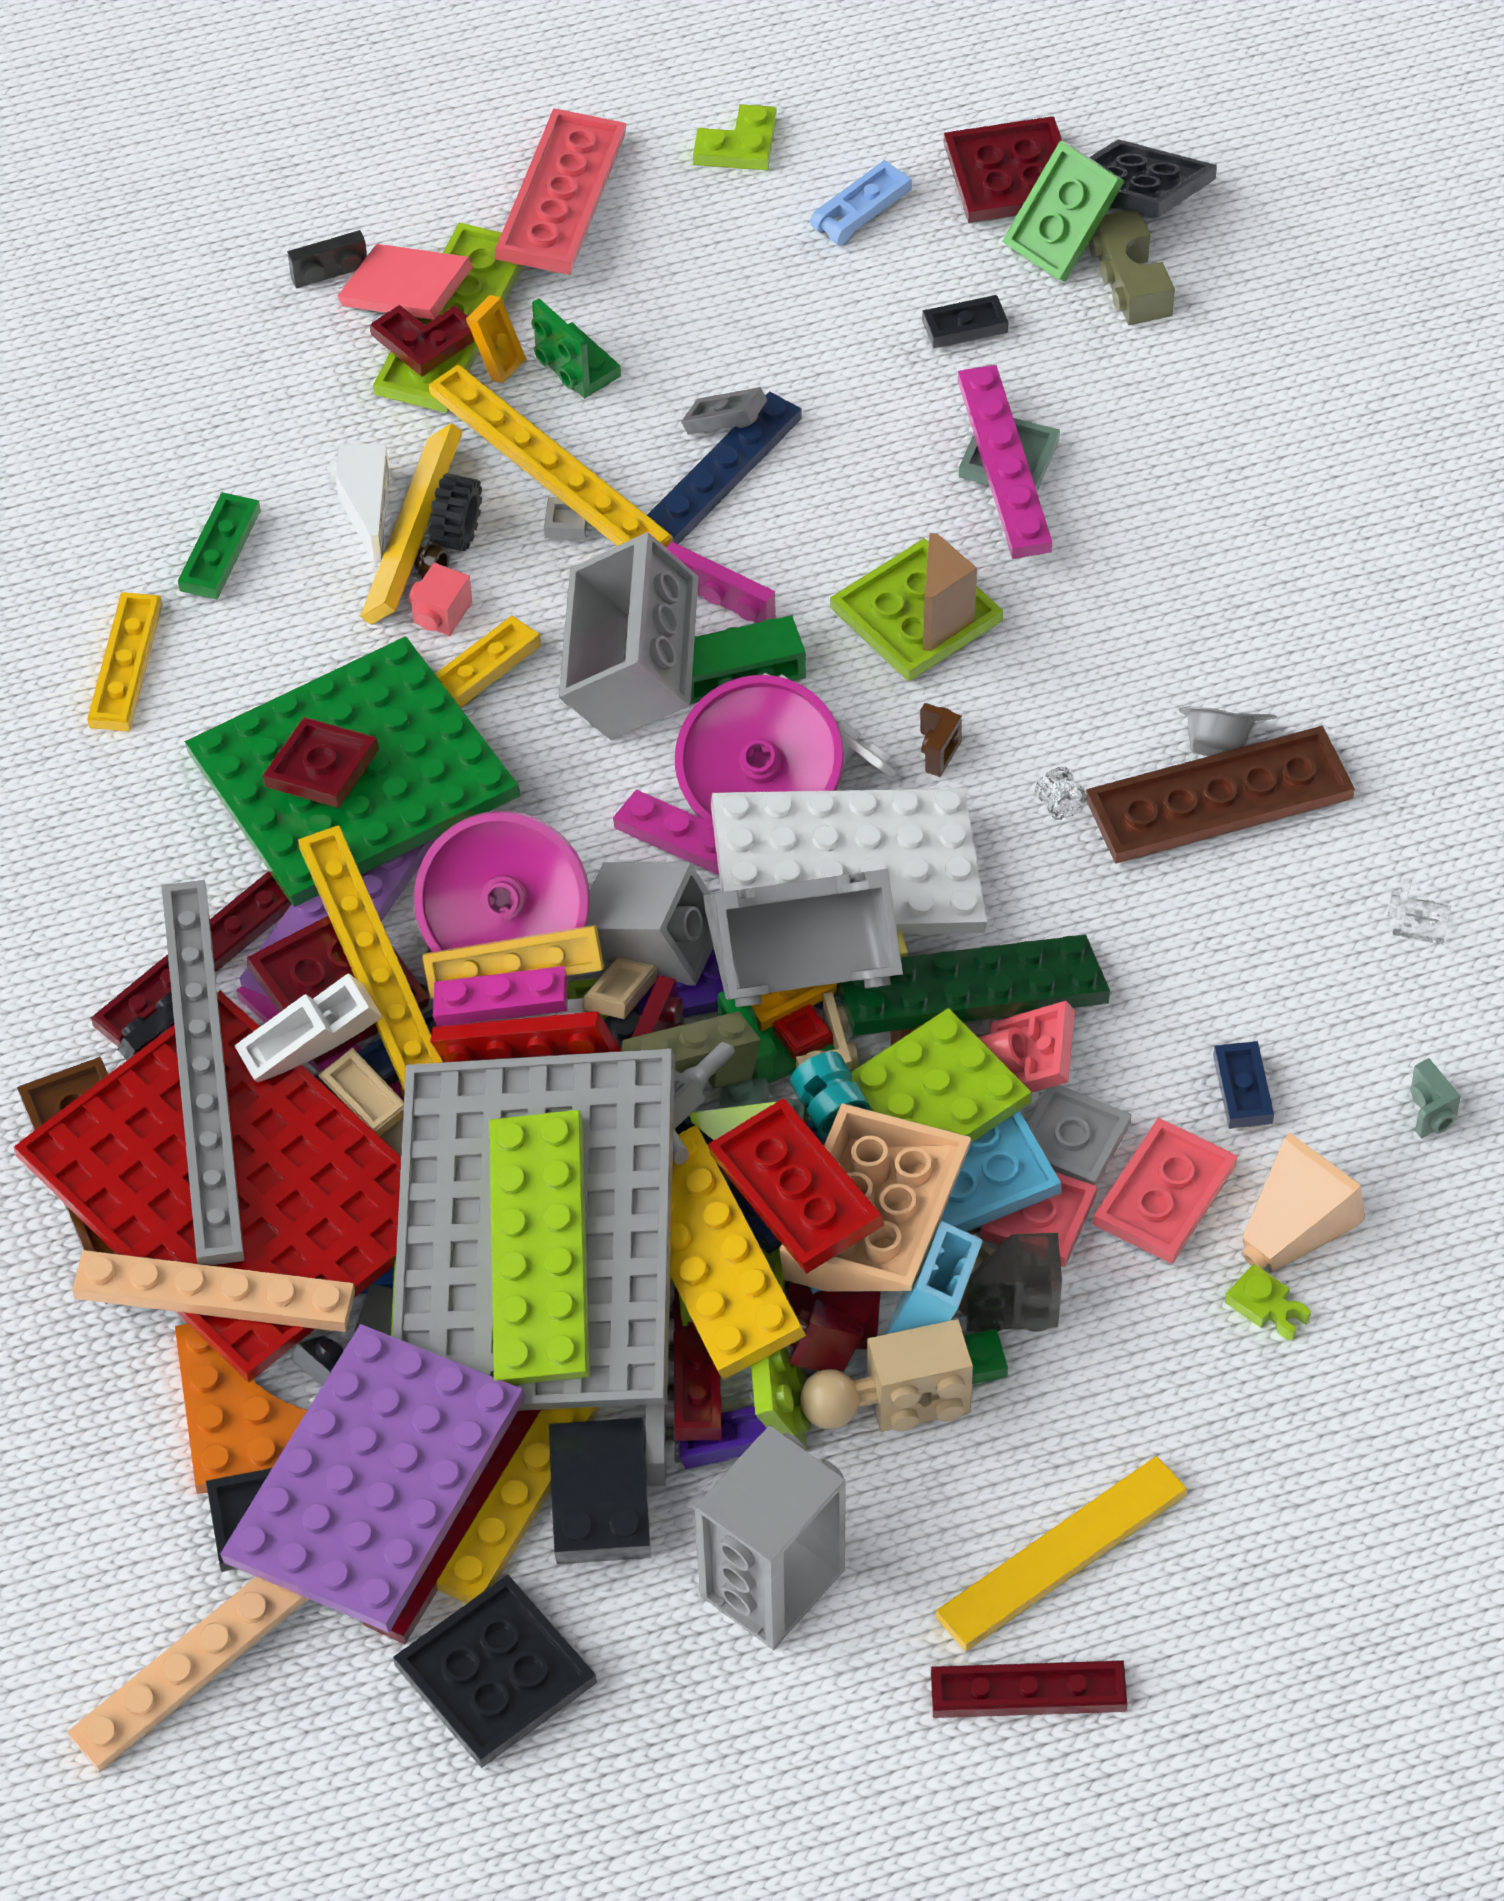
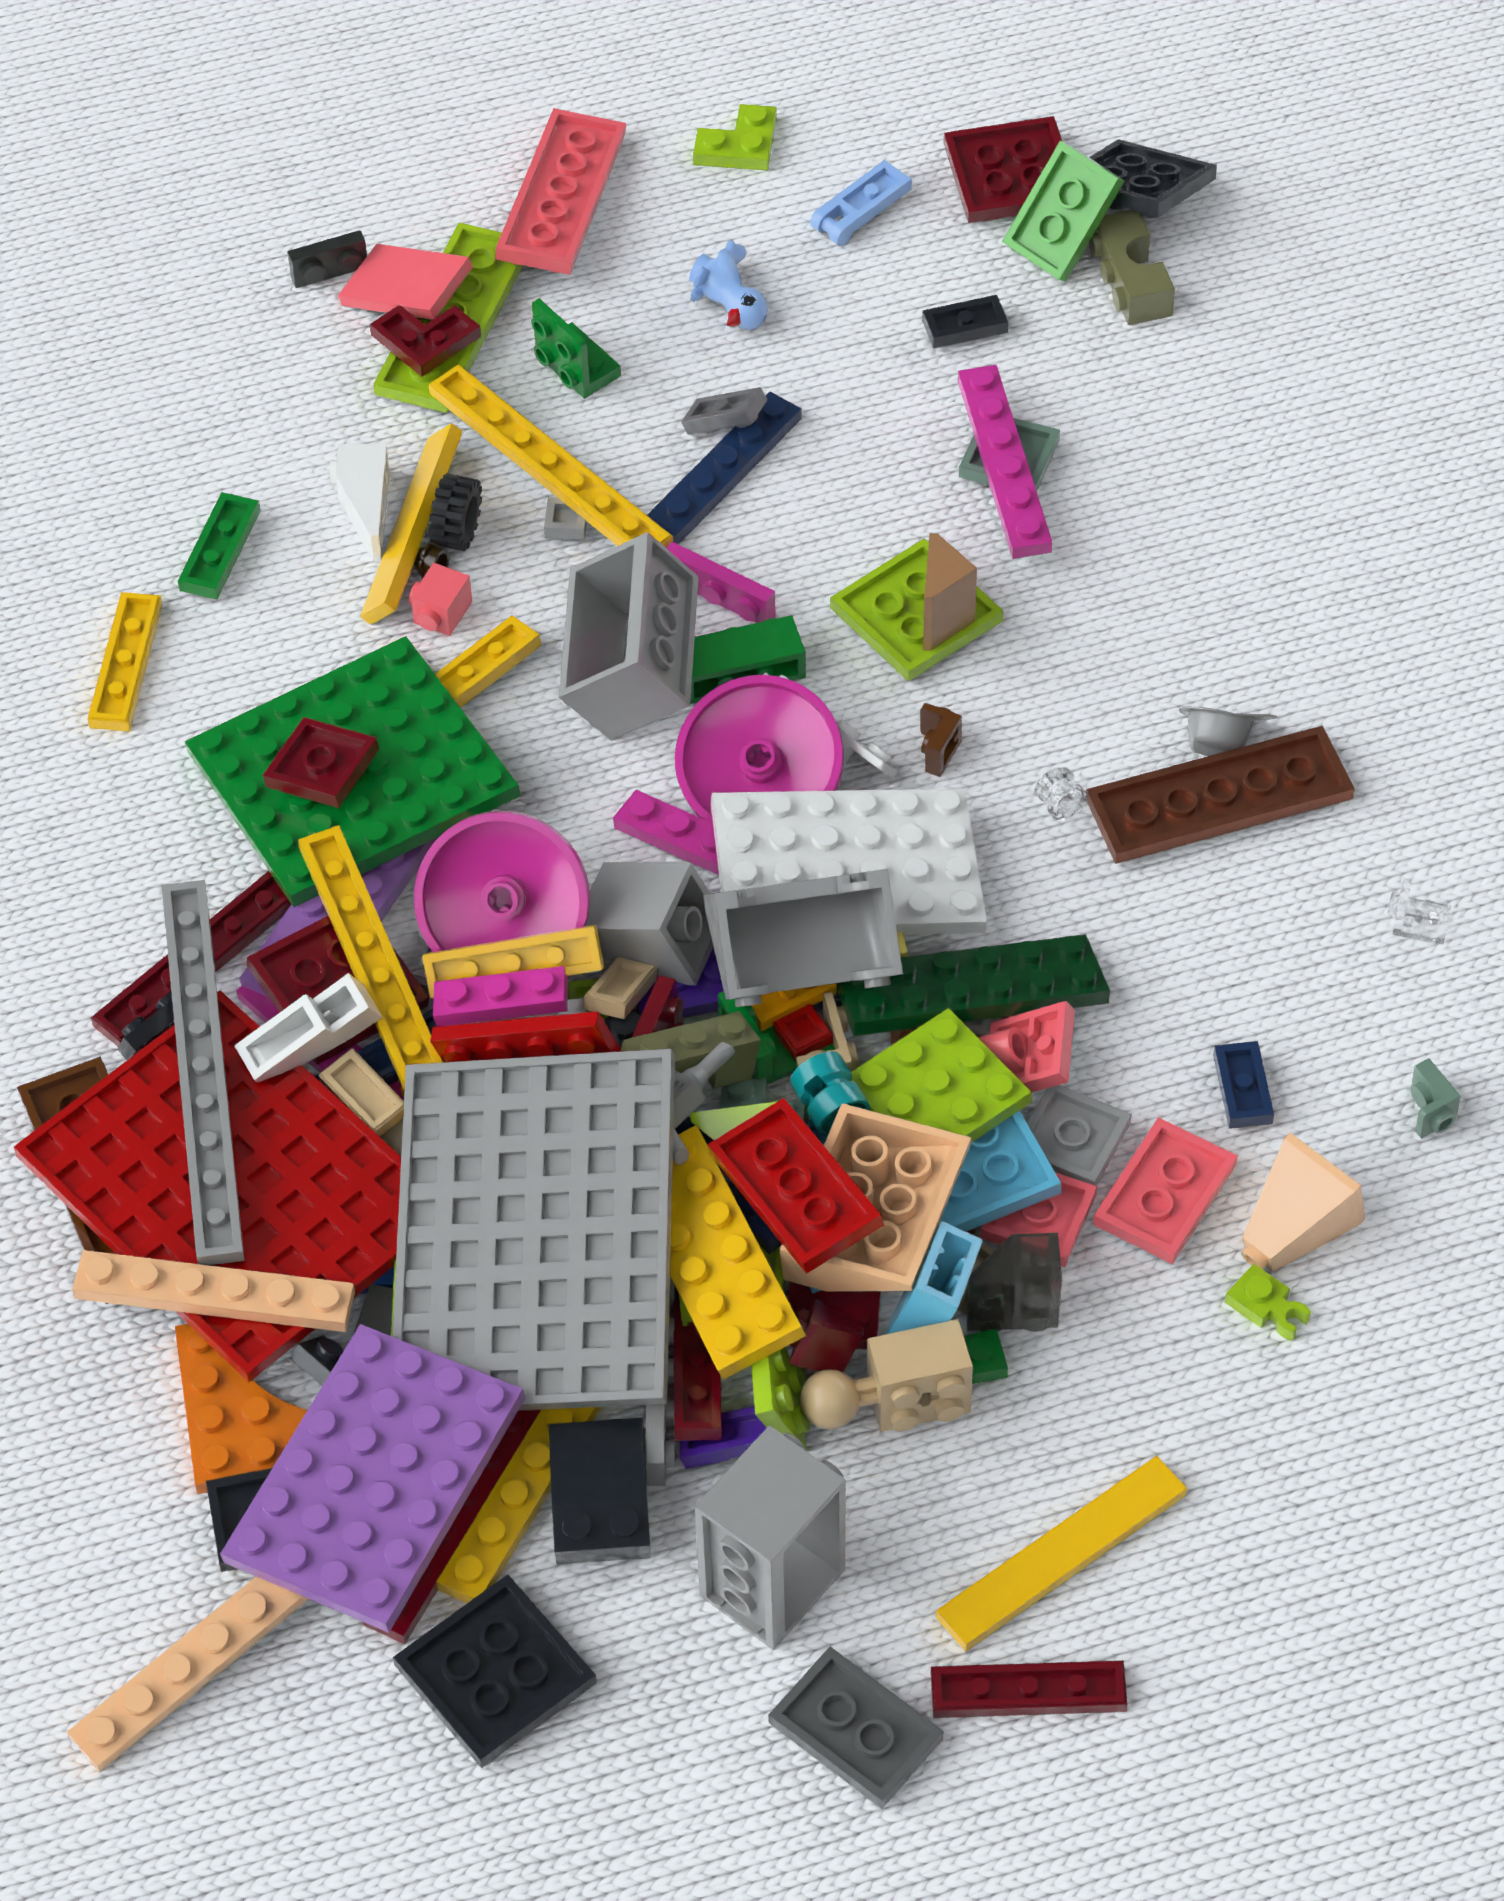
light orange plate [466,295,527,383] -> none
lime plate [489,1109,590,1385] -> none
none -> light blue animal [689,240,768,330]
none -> dark grey plate [768,1646,944,1809]

